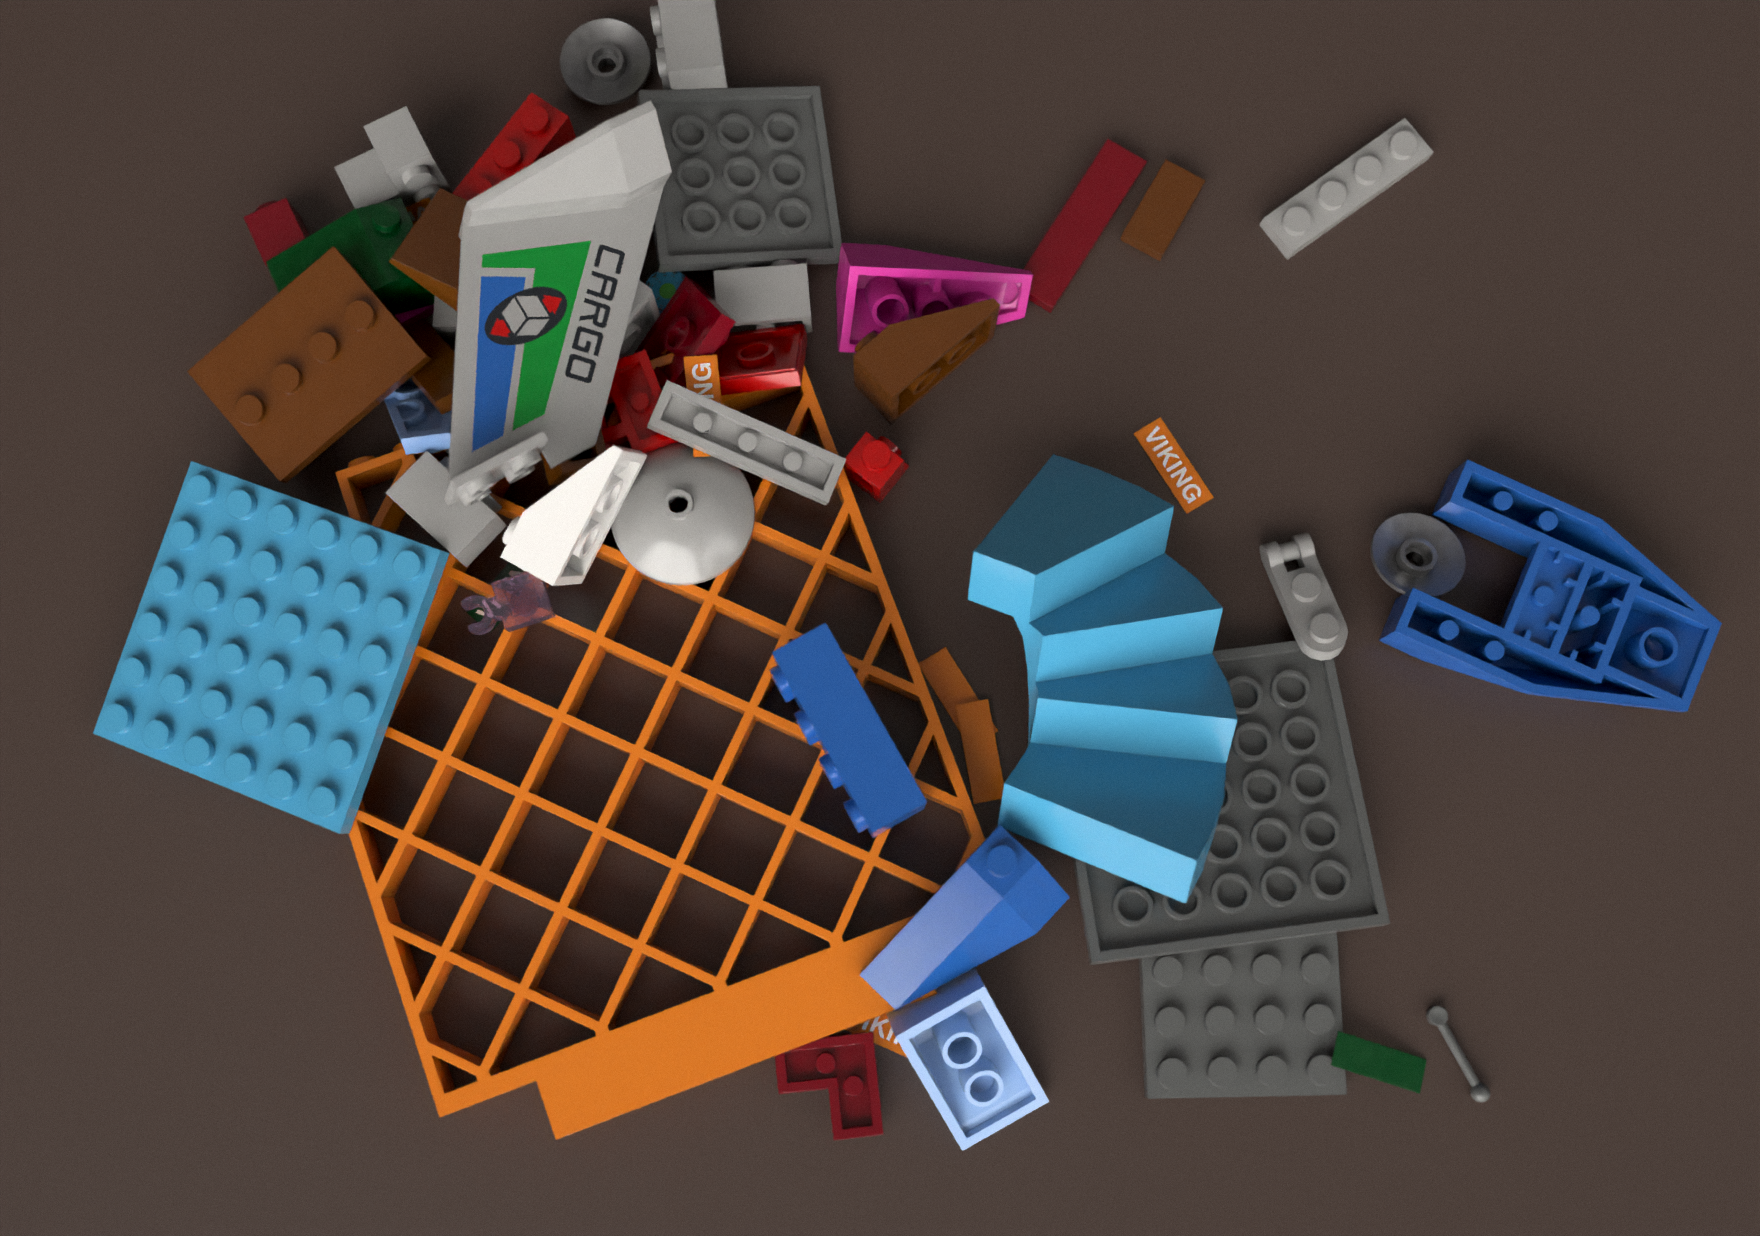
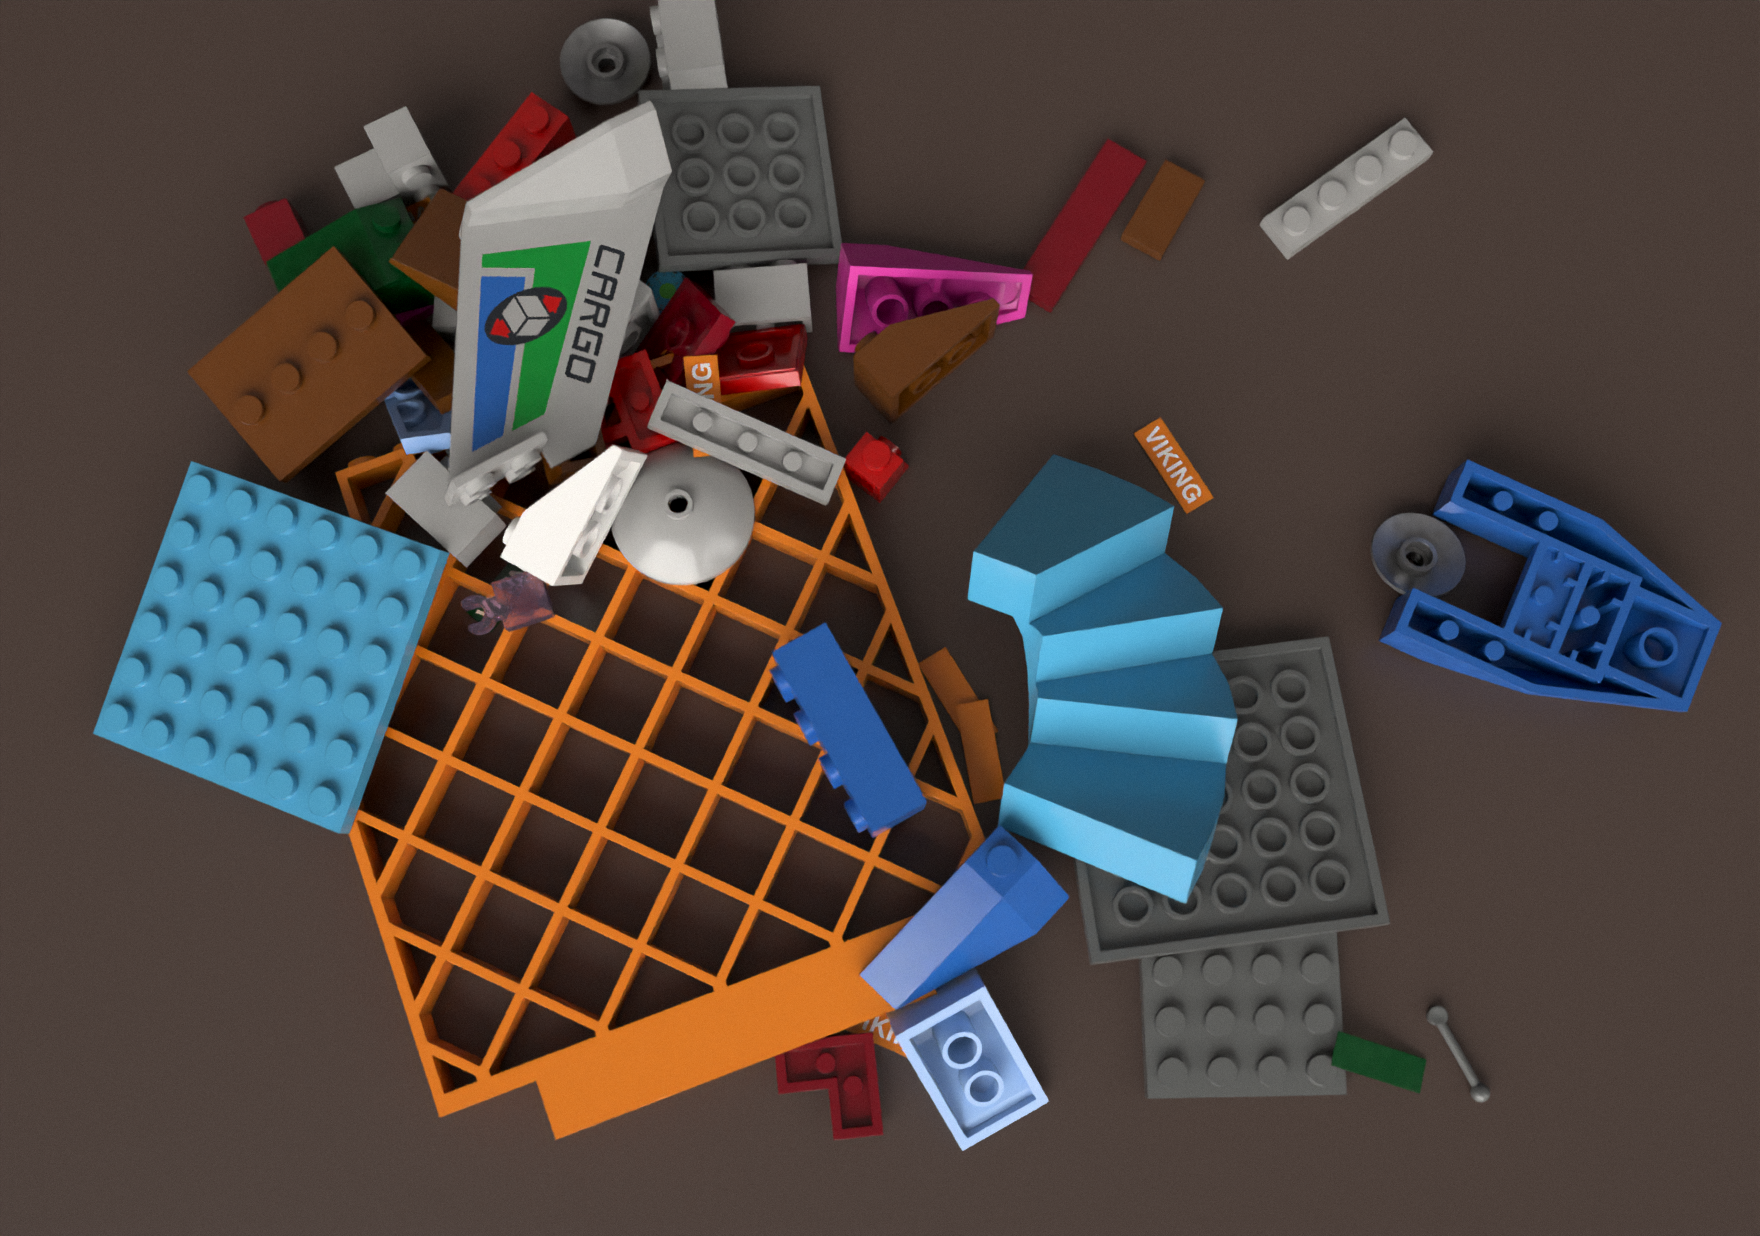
light grey plate [1260,532,1348,661] -> none

